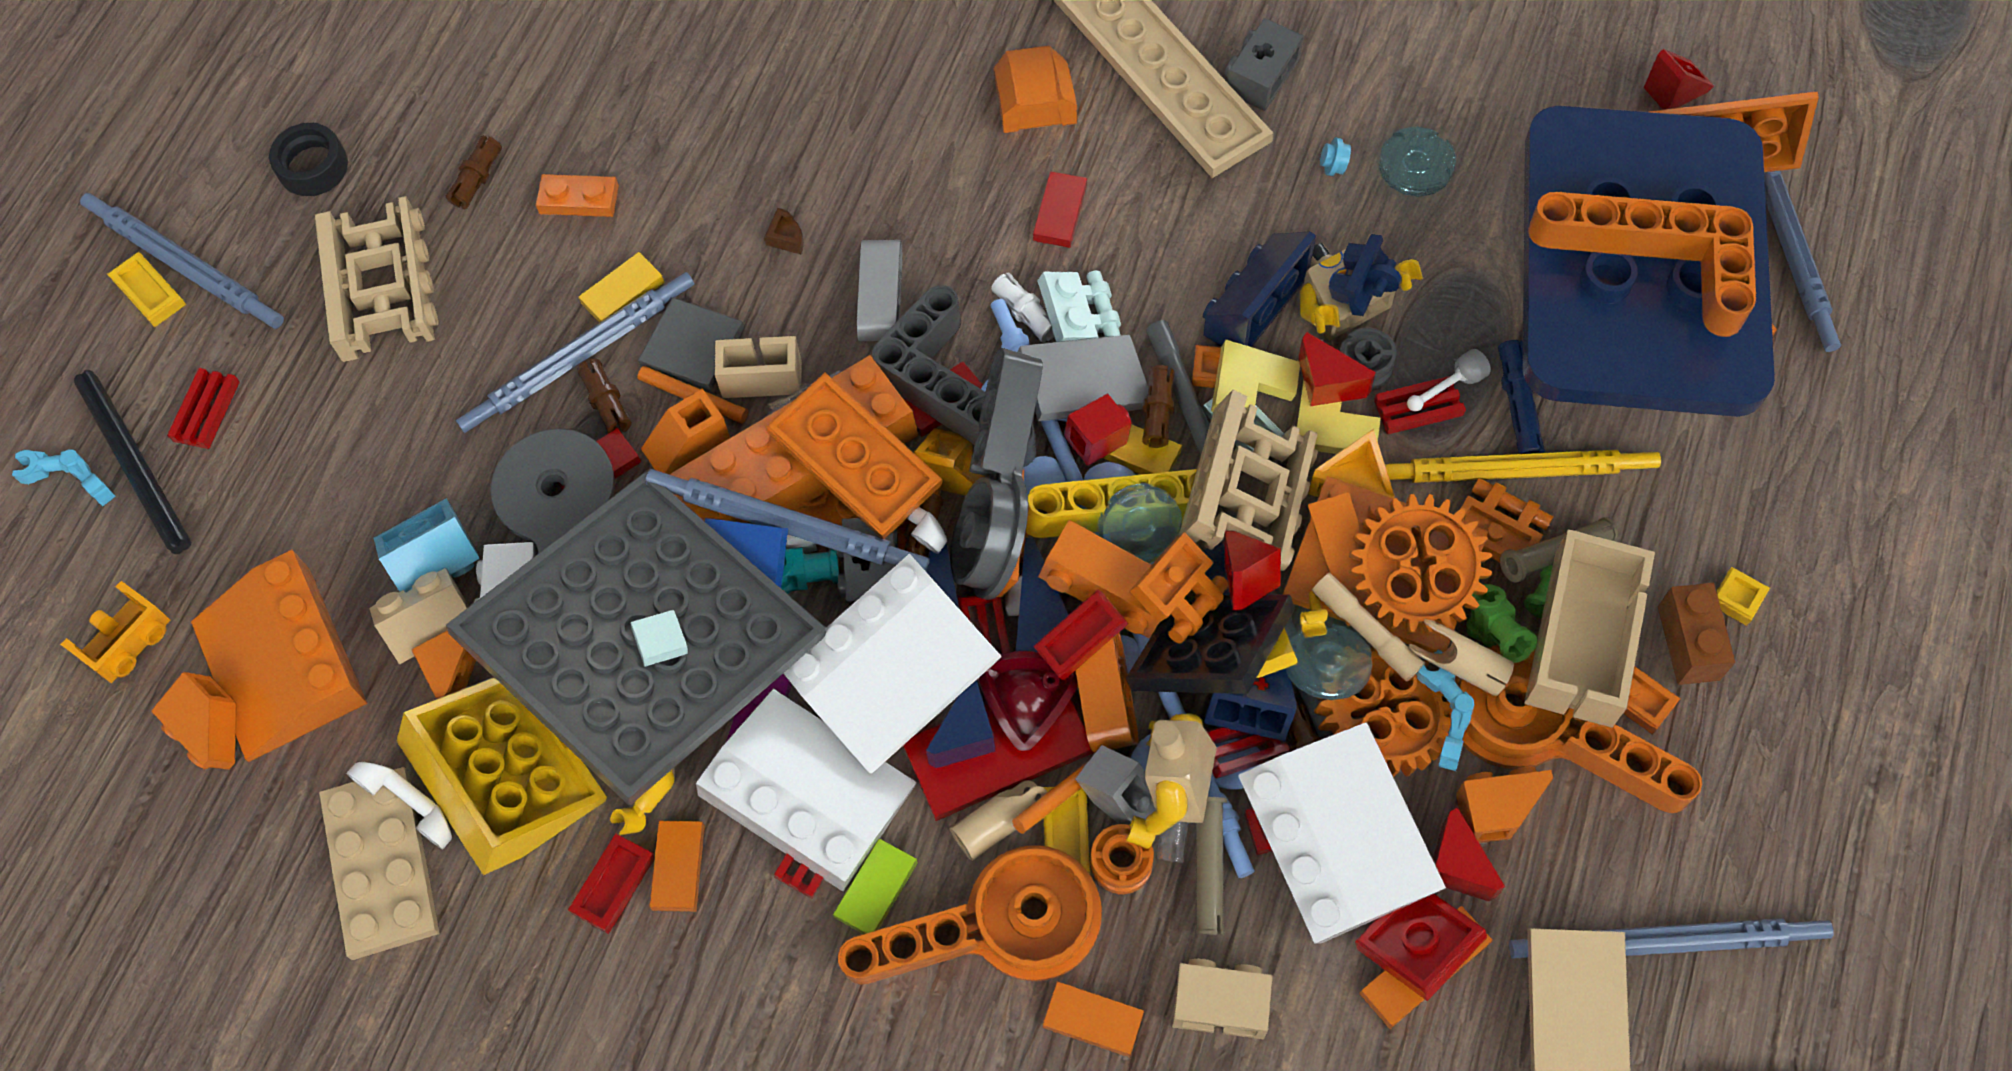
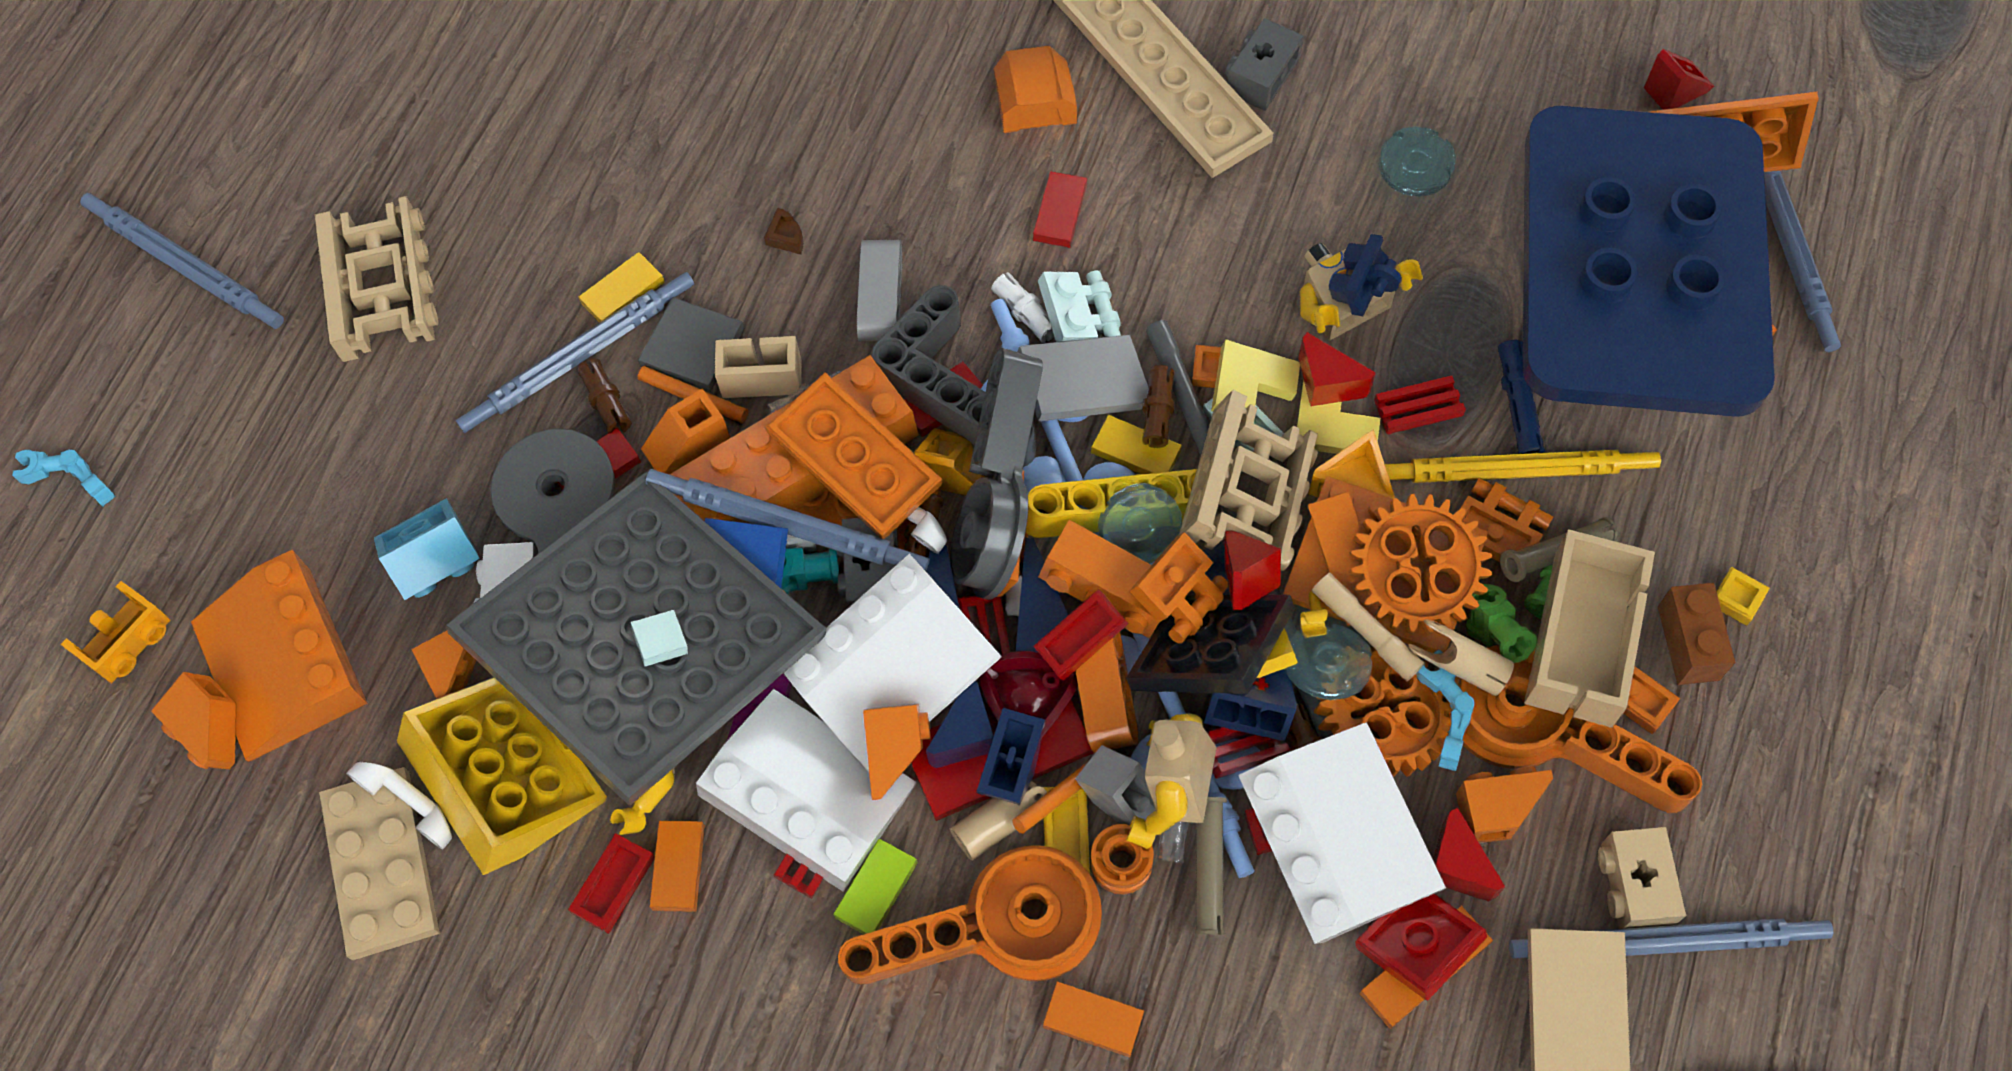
black axle [74,370,191,554] -> none
yellow tile [107,252,186,328] -> none
red tile [167,368,240,449] -> none
black tyre [268,123,348,196] -> none
tan piece [369,568,469,664] -> none
reddish brown pin [446,135,502,209] -> none
orange plate [536,174,619,217] -> none
red brick [1064,393,1132,466] -> none
tan piece [1172,959,1272,1039] -> none
dark blue slope [1202,231,1316,347] -> none
medium azure plate [1320,137,1351,176] -> none
dark grey wheel [1340,328,1397,391] -> none
hinge [1407,349,1491,411] -> none
orange beam [1528,192,1756,337] -> none
none -> orange slope [863,704,930,800]
none -> dark blue slope [977,708,1045,805]
none -> tan brick [1598,827,1686,929]

